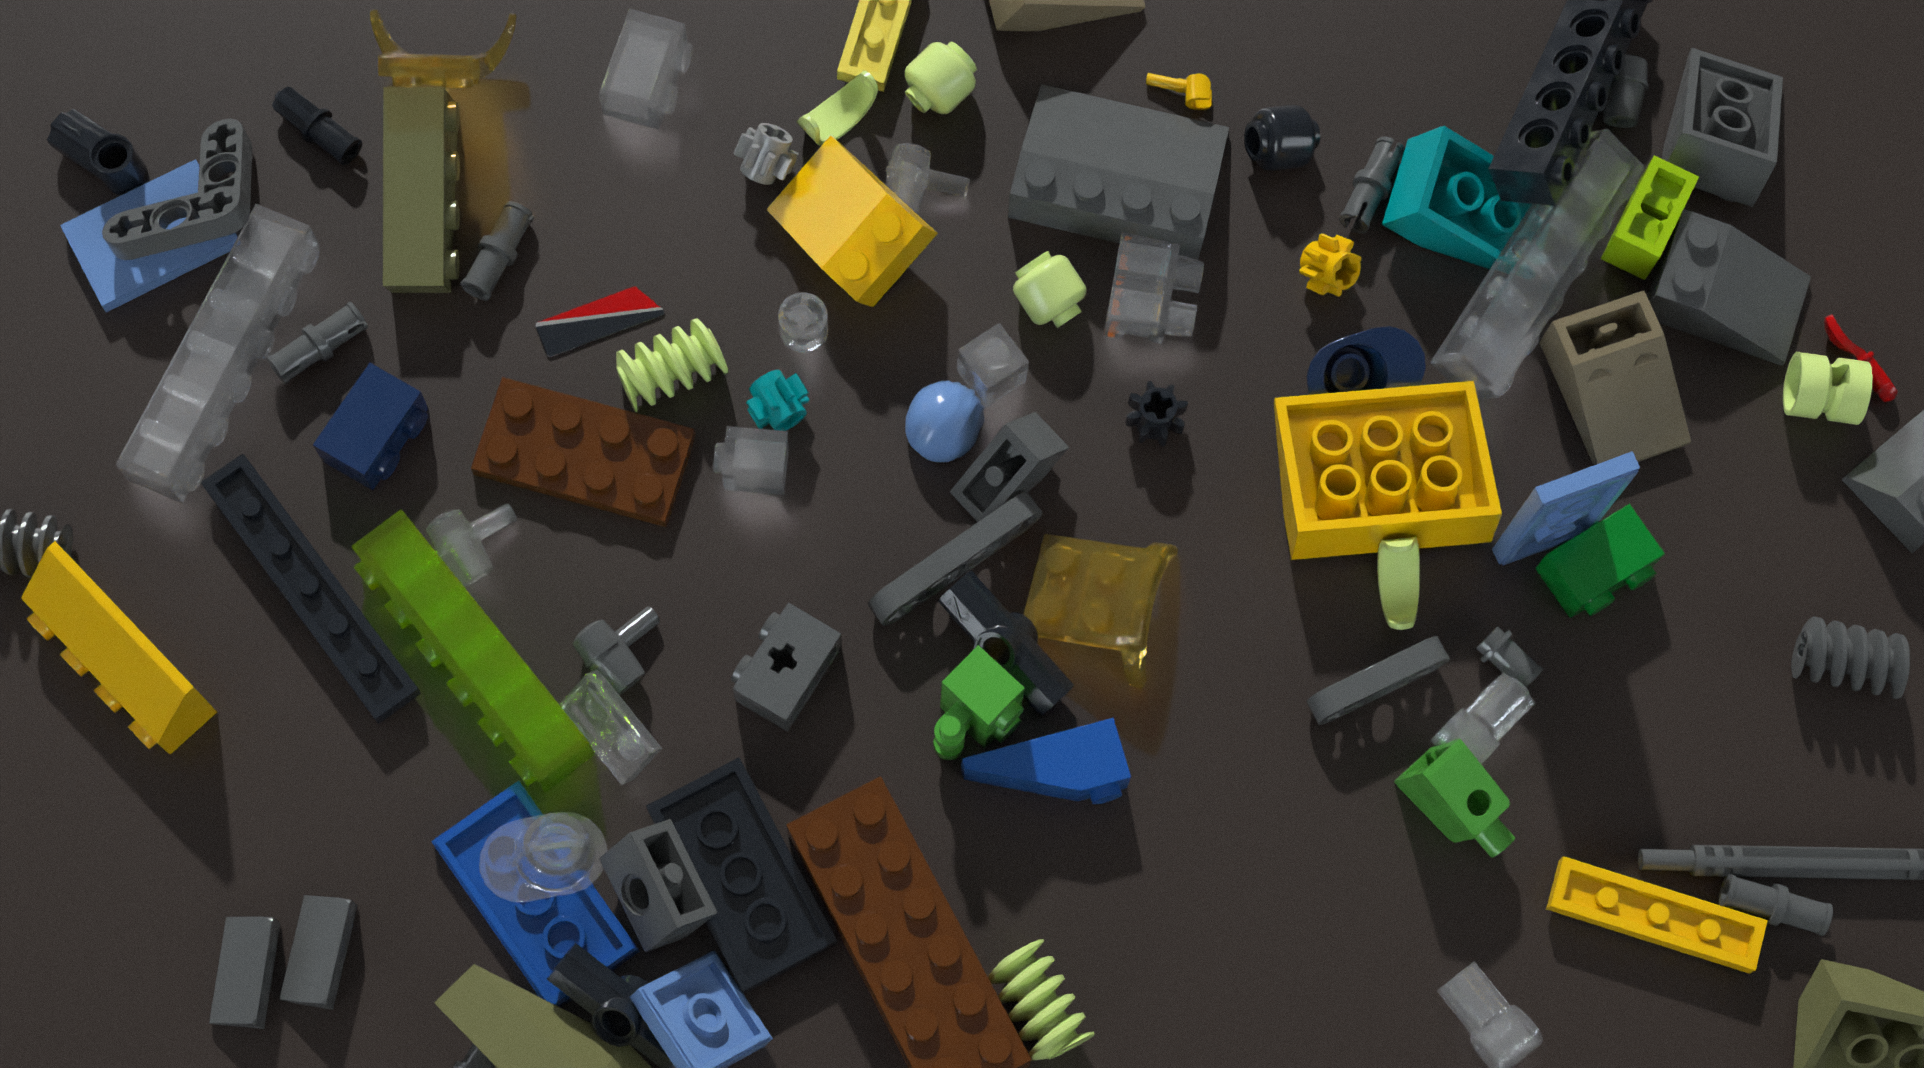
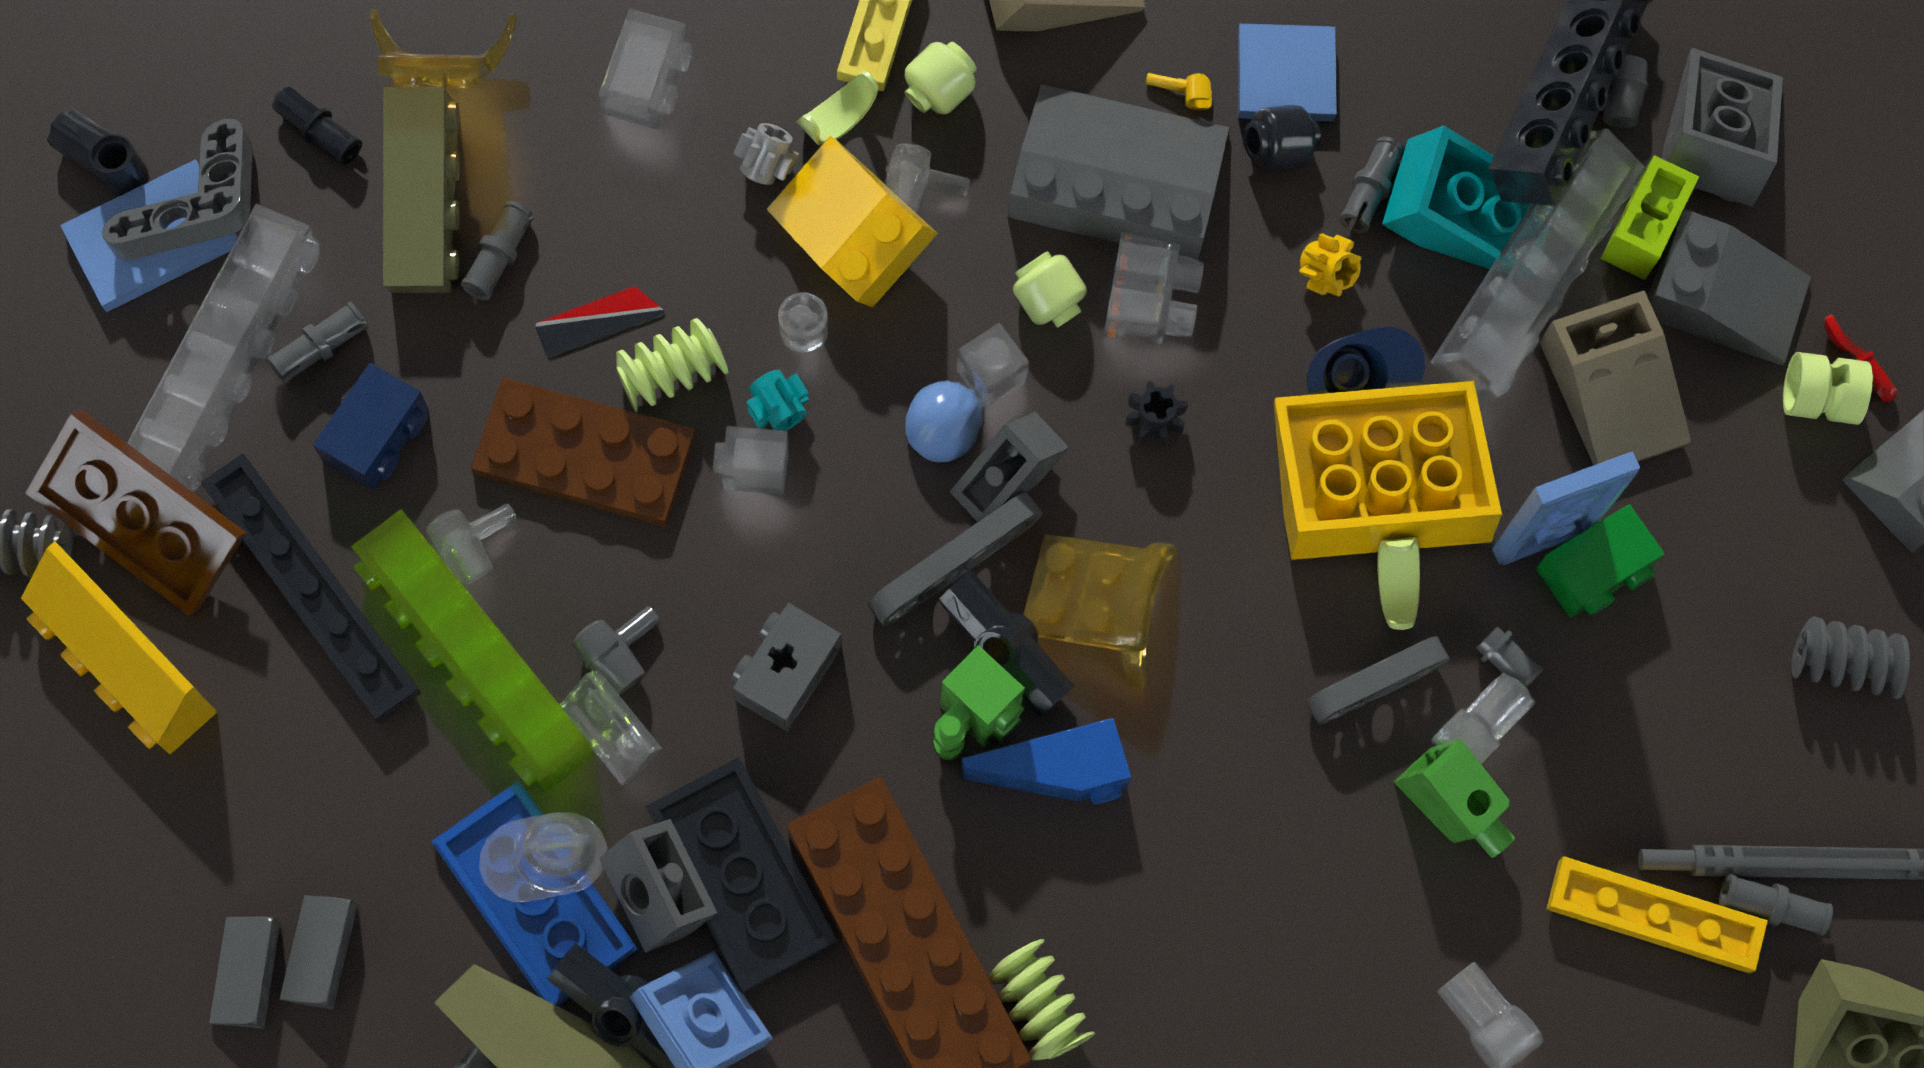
none -> reddish brown plate [25,409,247,616]
none -> medium blue tile [1238,23,1337,121]

